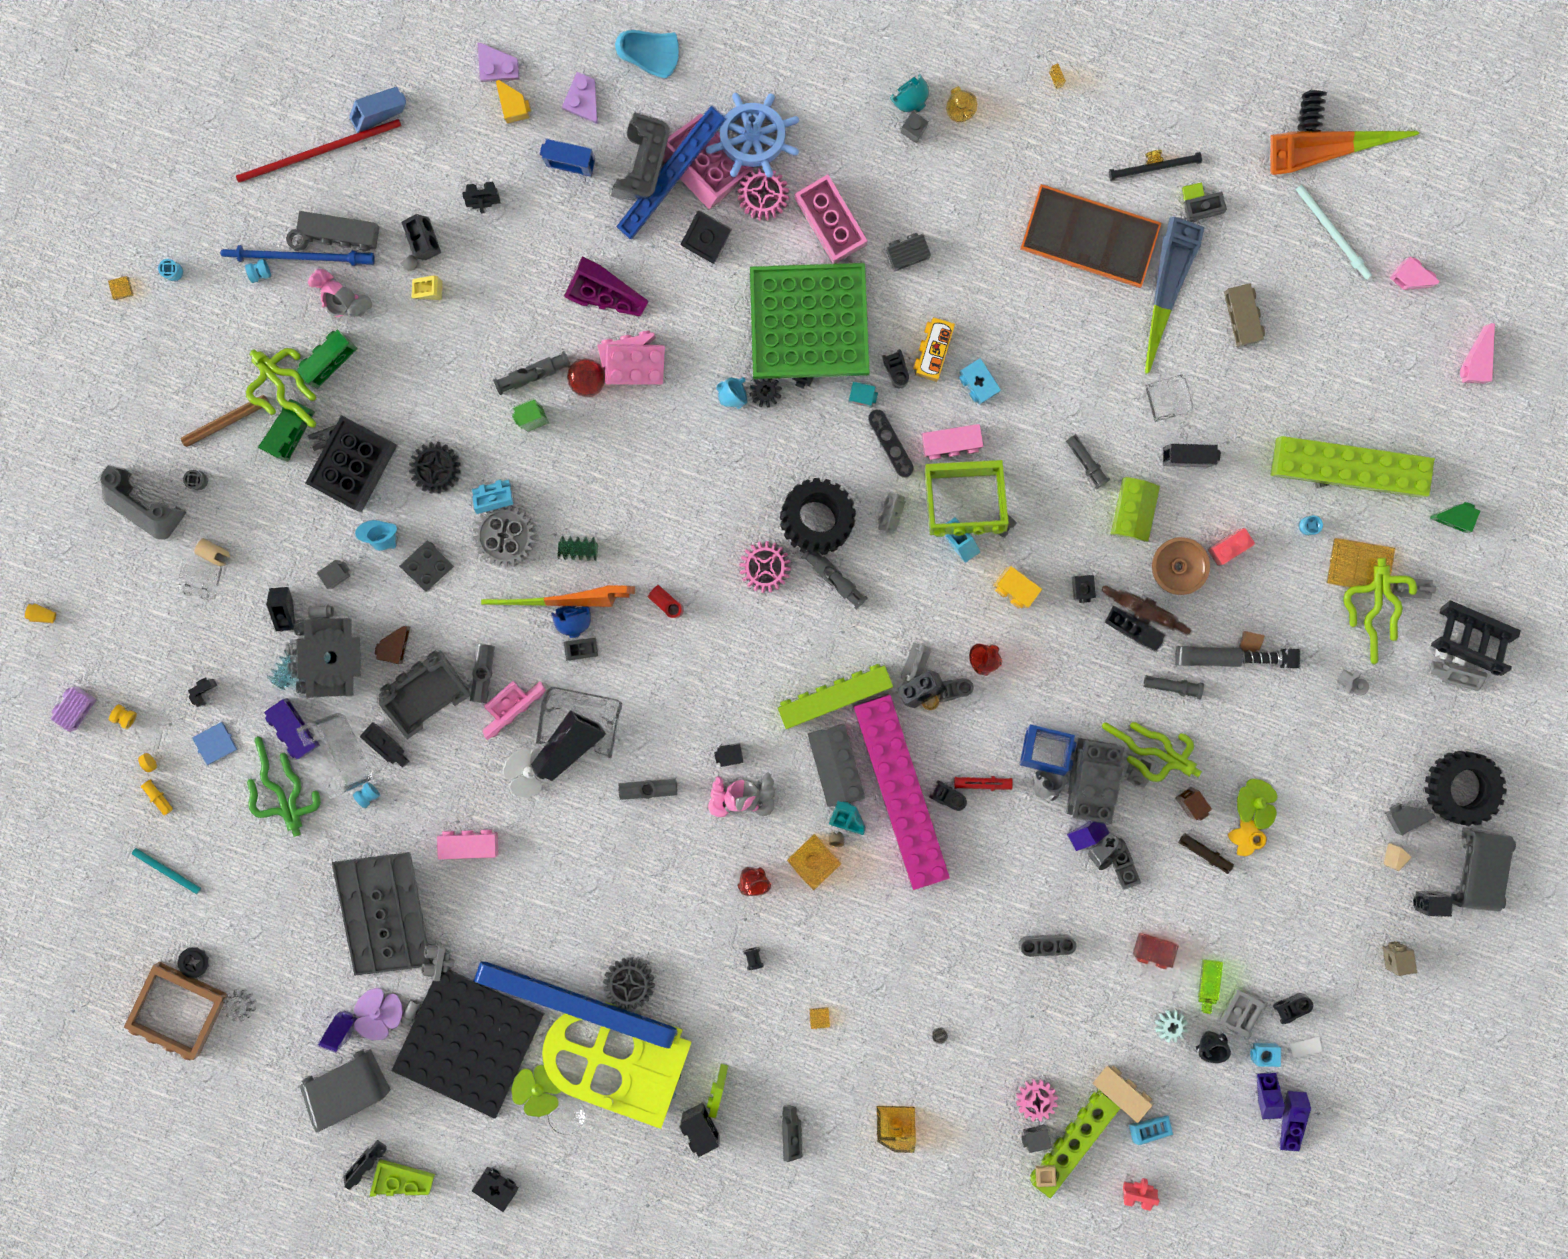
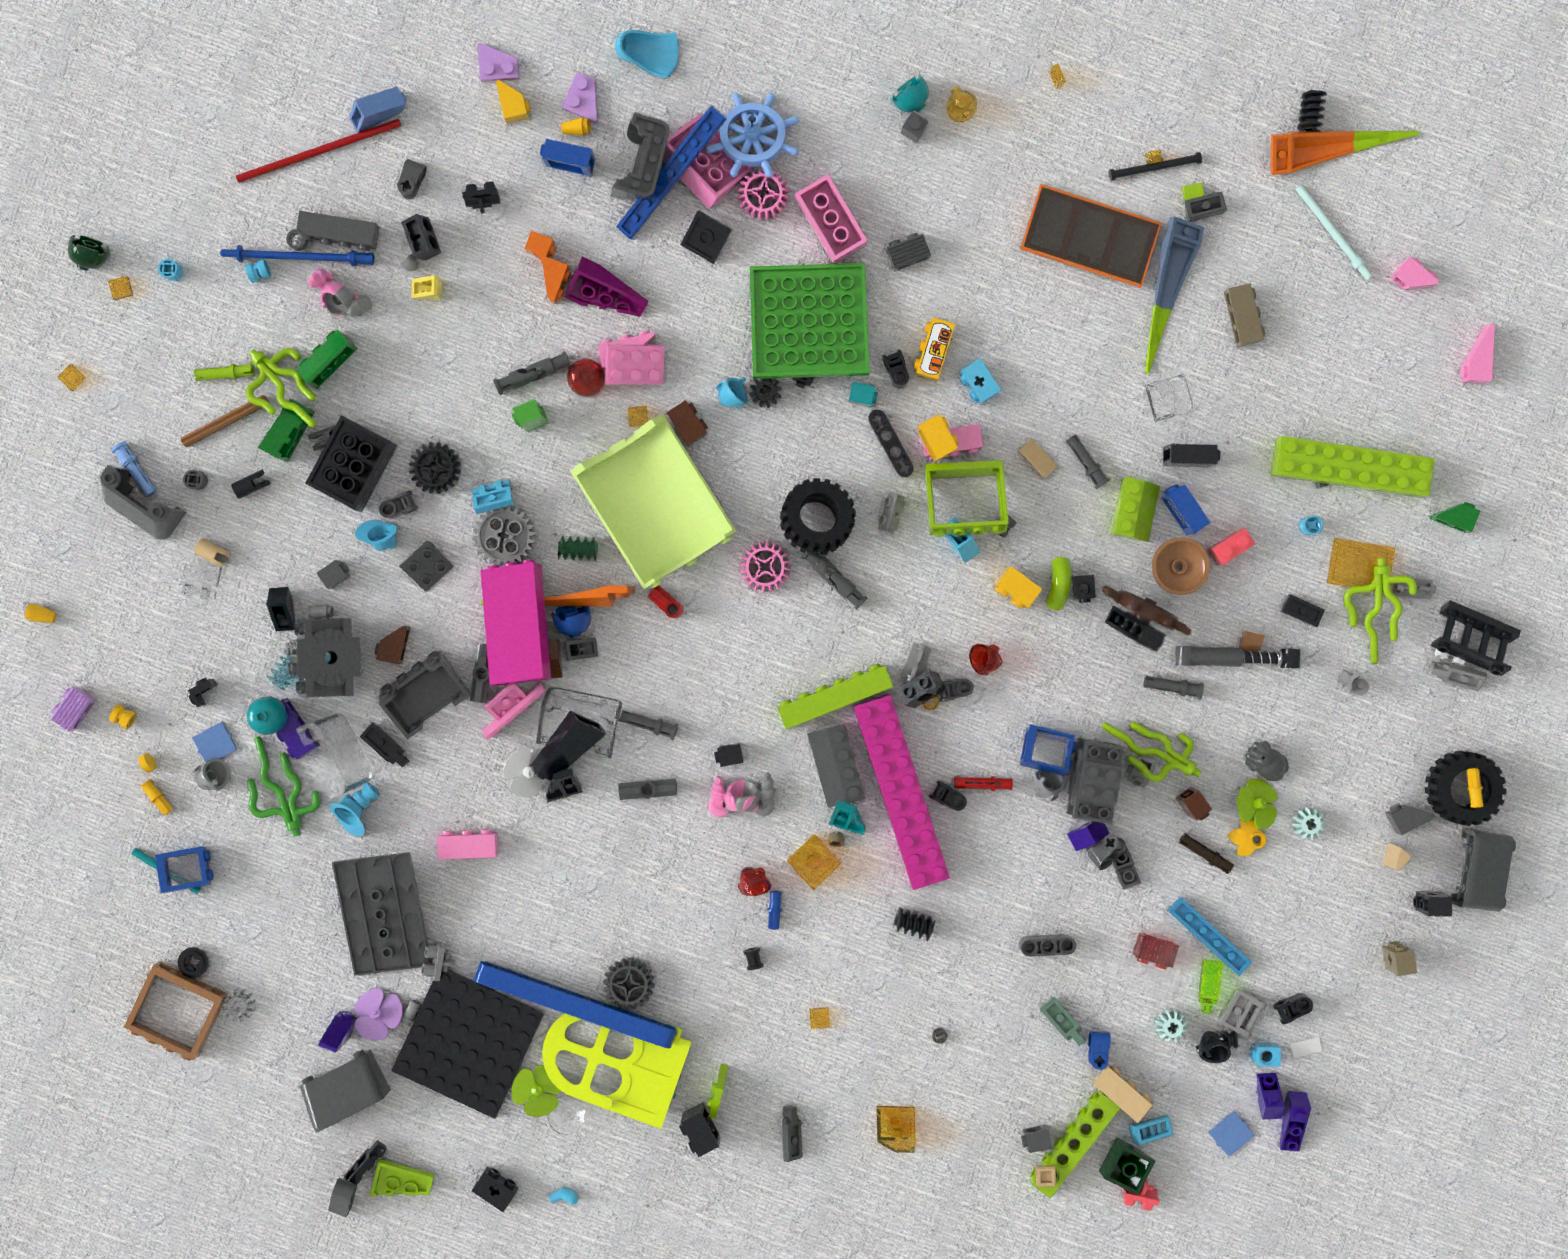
bright pink gear [1016,1079,1058,1122] -> none
none -> clear yellow tile [57,364,86,391]
none -> dark green cylinder [67,235,110,271]
none -> light blue pin [111,441,156,497]
none -> window [155,846,214,893]
none -> lime pin [194,364,255,381]
none -> light grey helmet [194,758,229,792]
none -> black hinge [231,469,271,499]
none -> teal cylinder [246,696,288,735]
none -> dark grey beam [328,1178,357,1218]
none -> medium azure piece [329,794,365,836]
none -> dark grey piece [379,490,419,519]
none -> dark grey piece [397,159,427,199]
none -> dark pink brick [481,560,551,686]
none -> orange arch [524,231,571,304]
none -> black wing [546,768,583,802]
none -> reddish brown slope [548,639,563,678]
none -> medium azure arm [549,1187,578,1205]
none -> yellow cone [561,117,591,136]
none -> yellowish green panel [570,414,737,589]
none -> dark grey pin [619,710,679,740]
none -> clear yellow tile [627,406,648,427]
none -> reddish brown brick [667,400,708,447]
none -> blue axle [767,891,782,930]
none -> black piece [893,907,935,941]
none -> yellow brick [916,414,959,463]
none -> tan slope [1018,438,1058,479]
none -> sand green hinge [1039,996,1085,1046]
none -> lime cylinder [1046,557,1071,611]
none -> blue piece [1088,1031,1111,1070]
none -> dark green slope [1099,1137,1156,1195]
none -> blue window [1161,484,1211,535]
none -> dark azure plate [1167,897,1252,976]
none -> medium blue piece [1209,1111,1255,1157]
none -> black bush [1224,1031,1238,1048]
none -> dark grey hair [1245,741,1289,781]
none -> black plate [1281,594,1325,627]
none -> light aqua gear [1292,807,1326,840]
none -> yellow axle [1467,768,1484,808]

